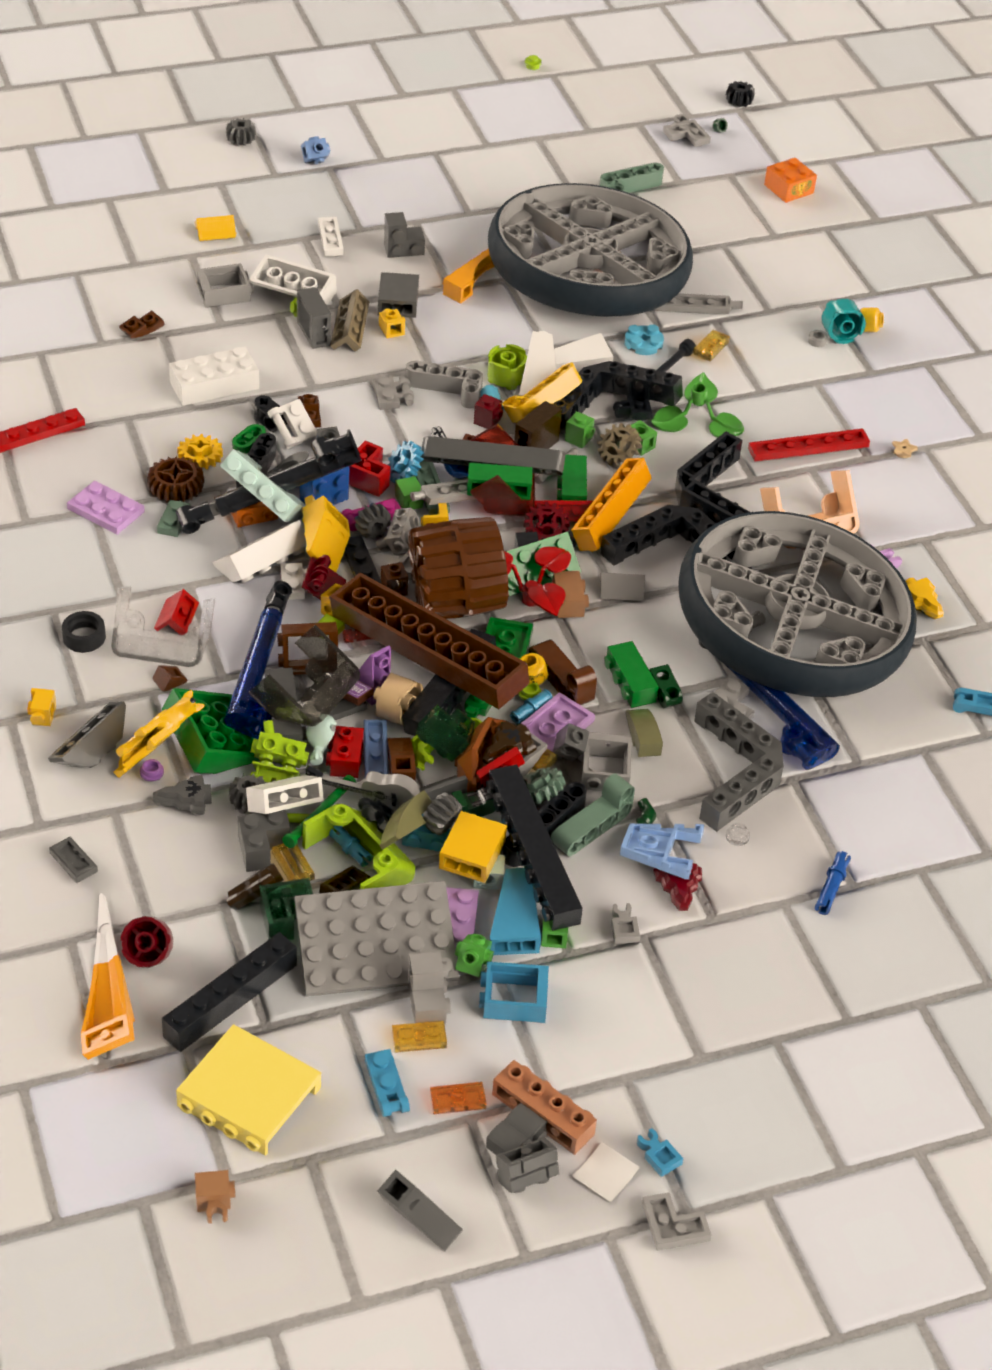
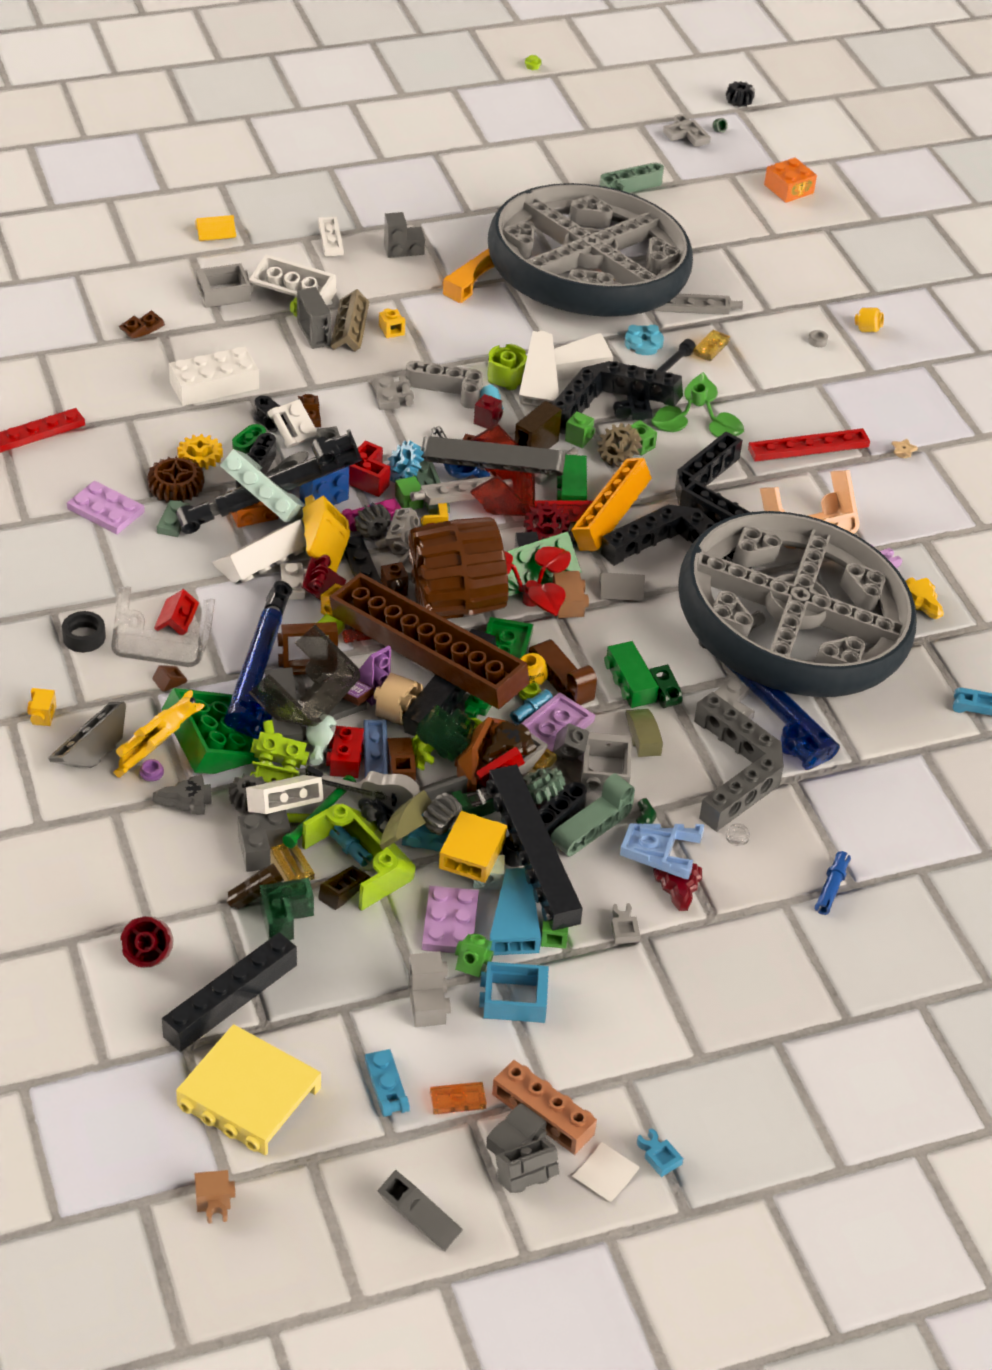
dark grey plate [49,837,98,883] -> none
light orange plate [81,893,135,1060] -> none
dark grey gear [226,118,256,146] -> none
light grey plate [294,881,459,997] -> none
medium blue brick [301,136,330,164] -> none
dark grey brick [378,272,419,318] -> none
clear yellow plate [392,1021,447,1052] -> none
green brick [467,463,532,500] -> none
yellow beam [502,363,582,423] -> none
light grey plate [642,1192,712,1250] -> none
teal brick [822,299,866,344] -> none

